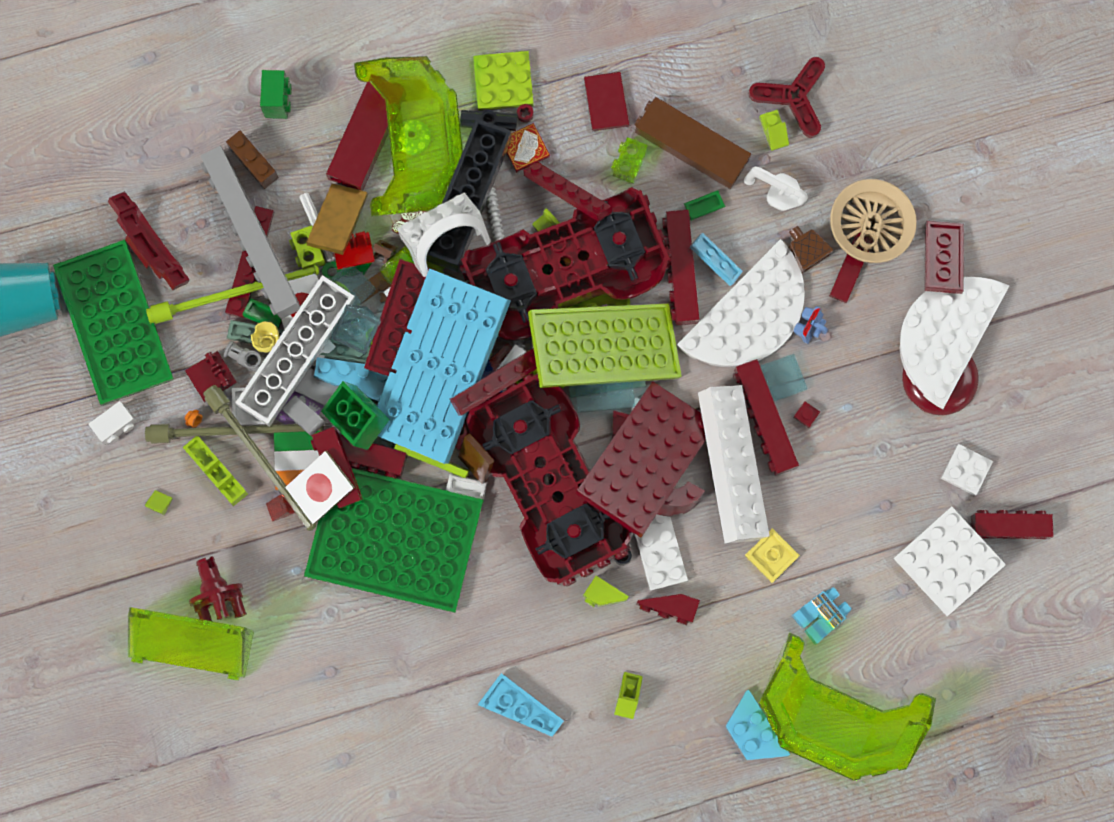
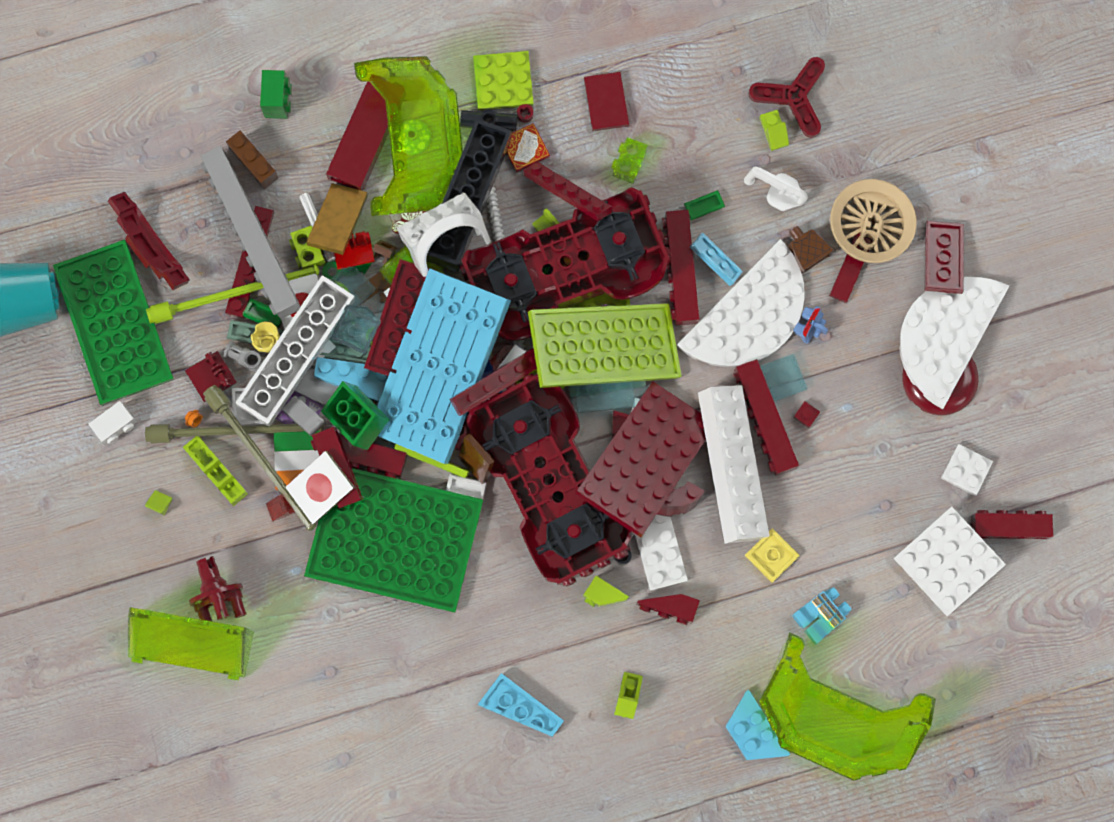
reddish brown brick [634,96,751,190] -> none

